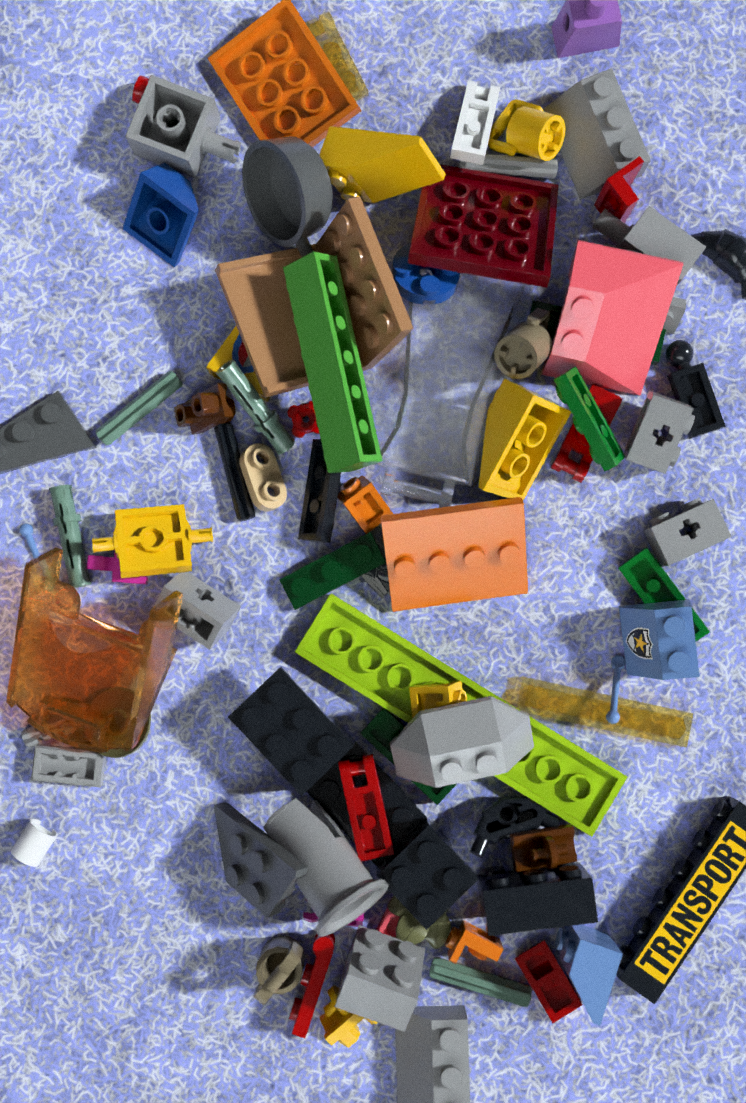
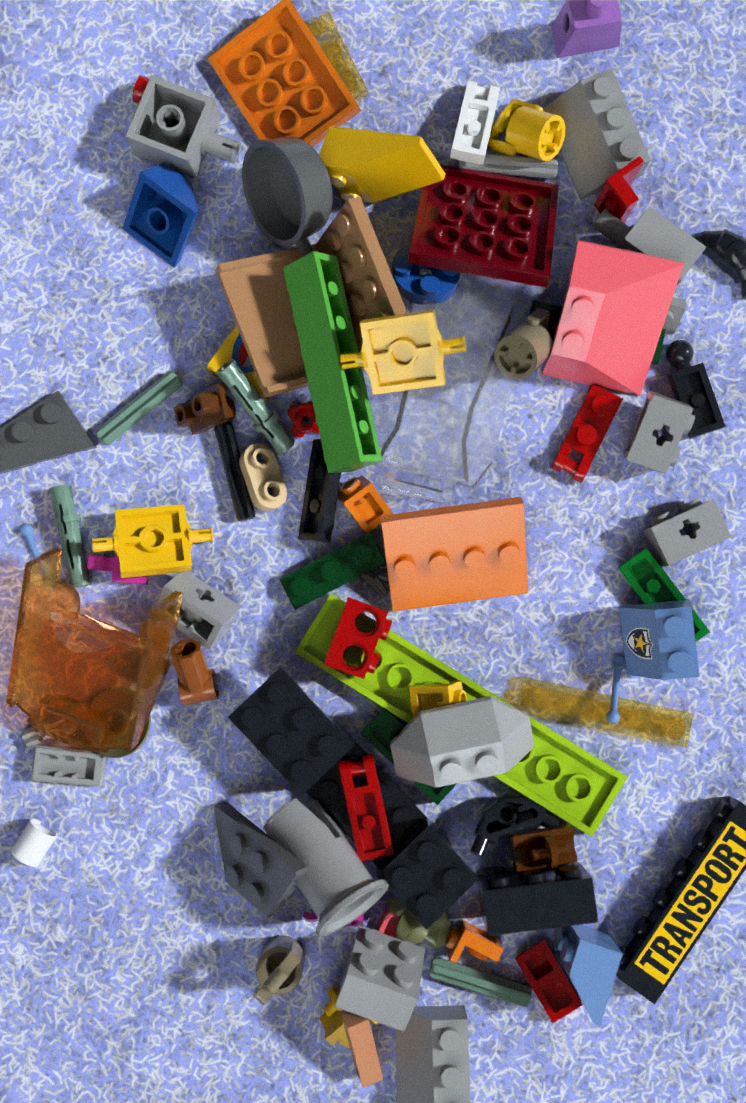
red plate [288,933,335,1039] -> none
yellow slope [478,378,571,500] -> none
green plate [554,366,626,472] -> none
none -> dark orange piece [170,638,219,706]
none -> red brick [324,597,392,679]
none -> yellow plate [340,309,466,395]
none -> nougat piece [340,1010,383,1088]

